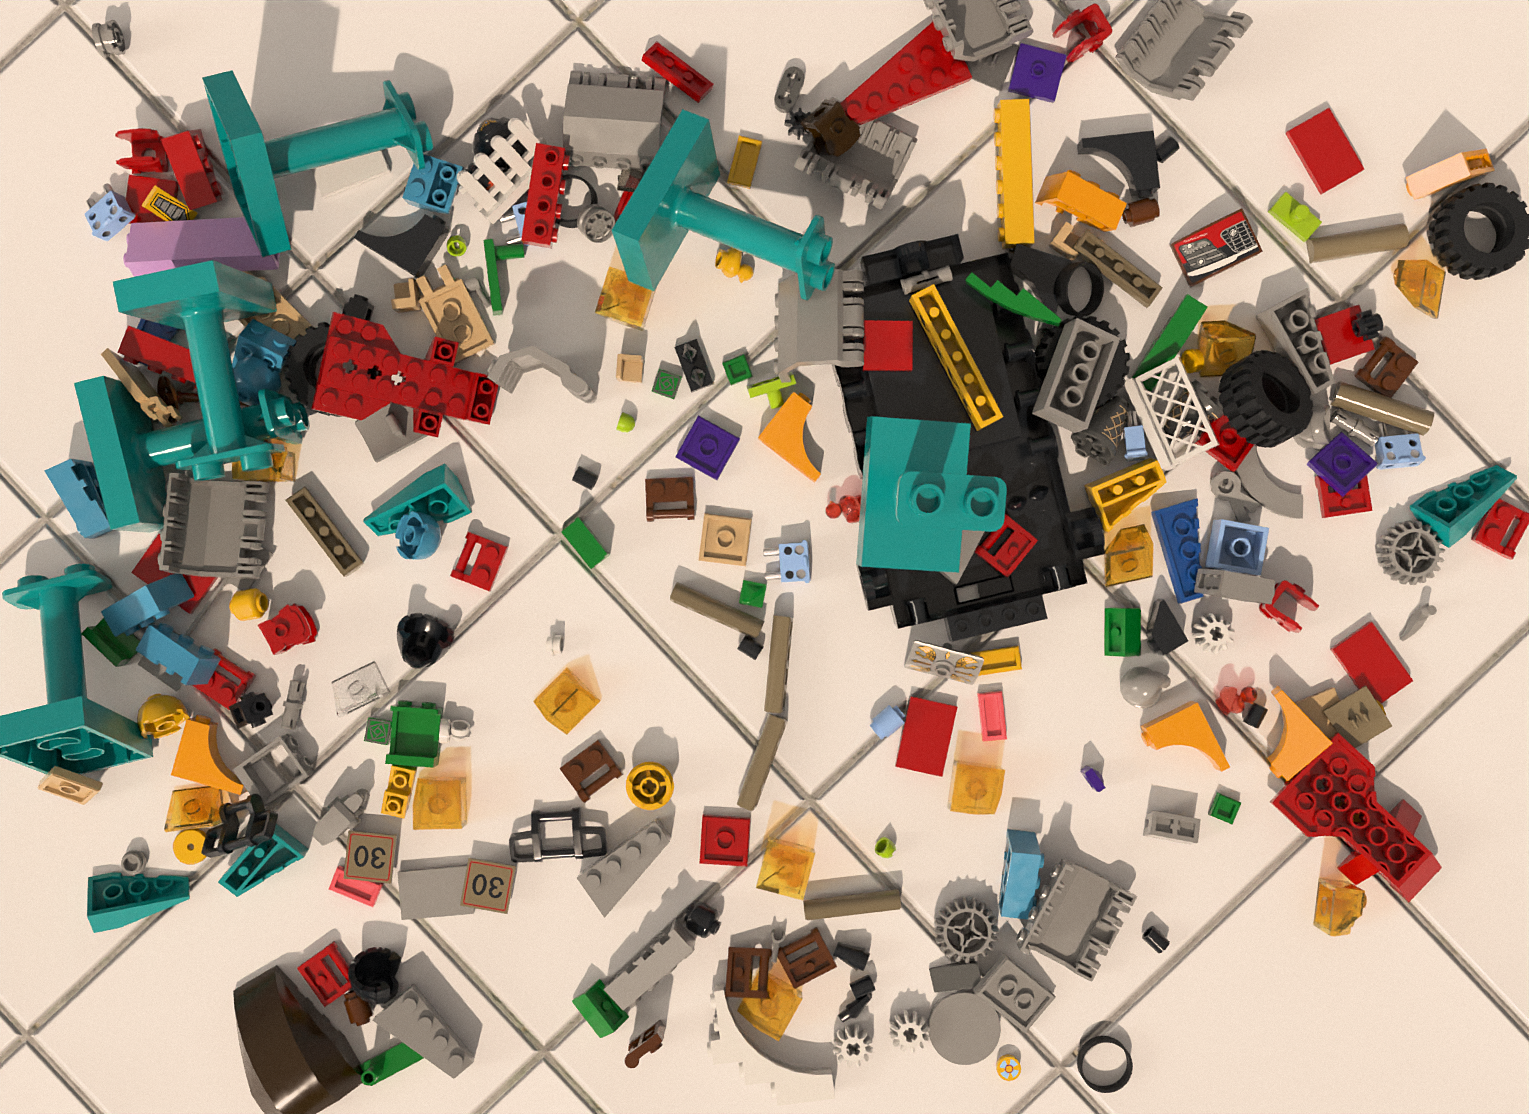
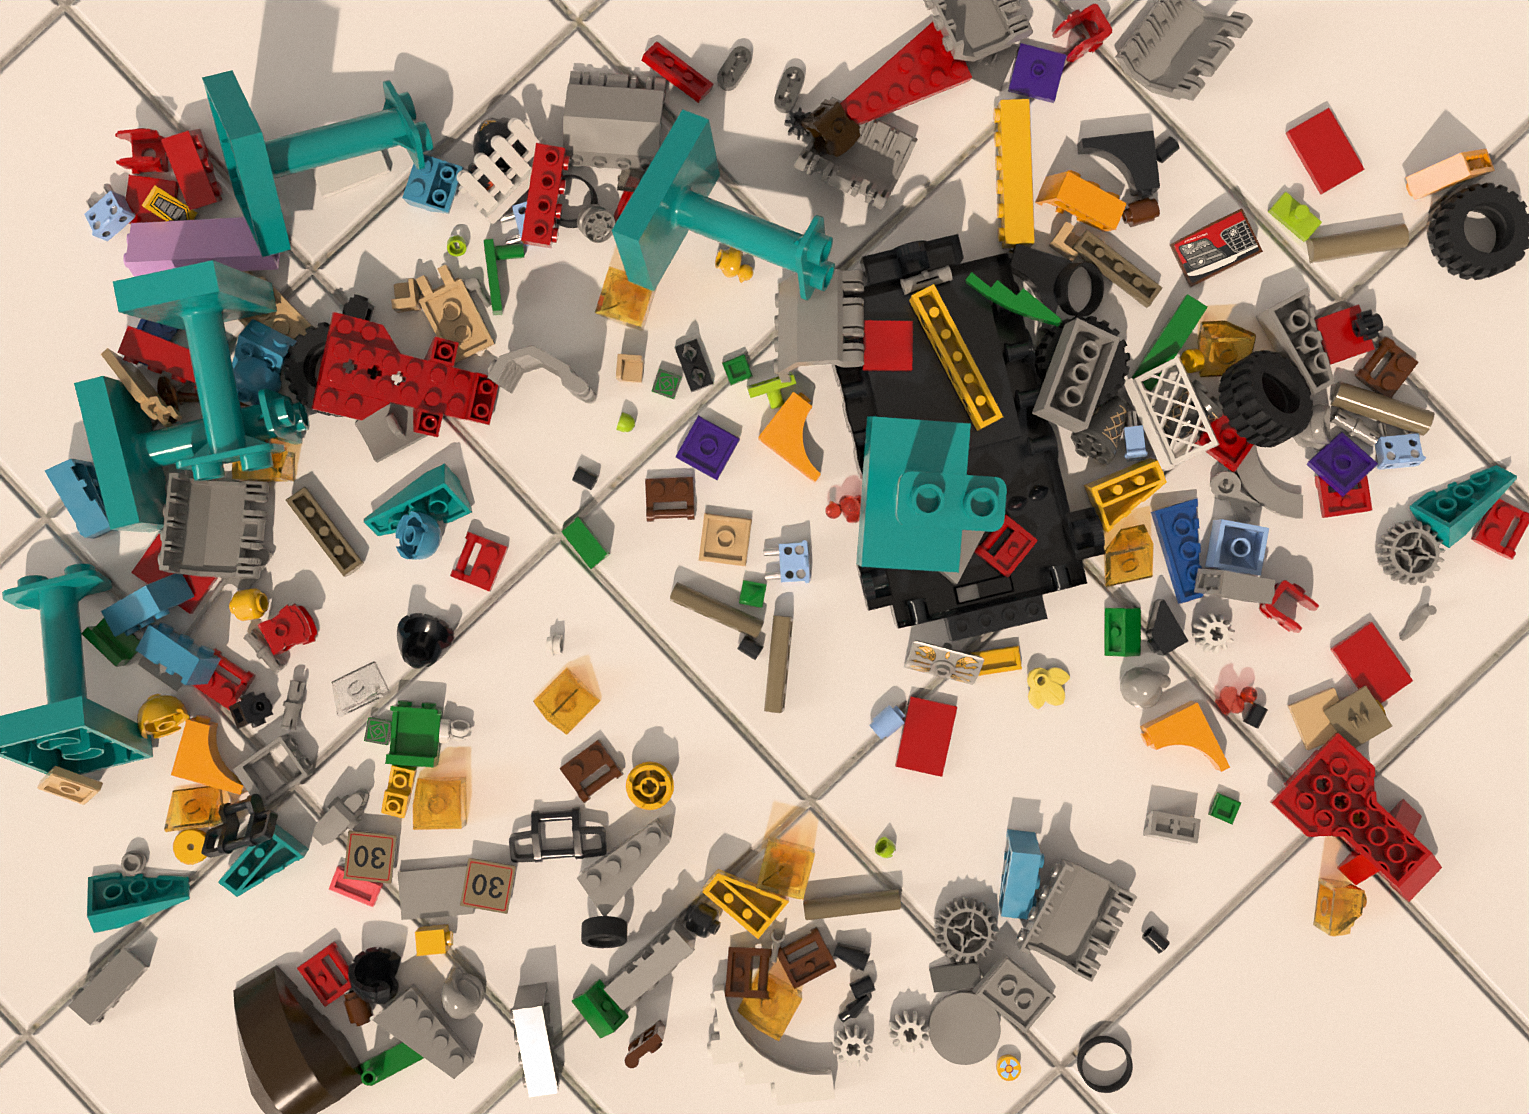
light grey wheel [92,20,126,58] -> none
black arch [354,214,450,278] -> none
red tile [699,814,750,867] -> none
yellow tile [727,135,762,189] -> none
dark tan brick [737,713,788,811] -> none
clear yellow slope [947,760,1005,815] -> none
coral tile [977,691,1007,742] -> none
dark purple tile [1080,765,1106,792] -> none
light orange arch [1268,686,1332,781] -> none
clear yellow slope [1393,260,1446,319] -> none
none -> light grey wedge [68,948,149,1026]
none -> light grey pin [243,628,287,674]
none -> yellow brick [415,924,453,956]
none -> light grey piece [441,968,485,1019]
none -> wedge [510,982,560,1097]
none -> black tyre [581,916,627,949]
none -> yellow wedge [702,869,789,939]
none -> dark grey beam [717,46,752,91]
none -> light yellow plate [1027,667,1070,710]

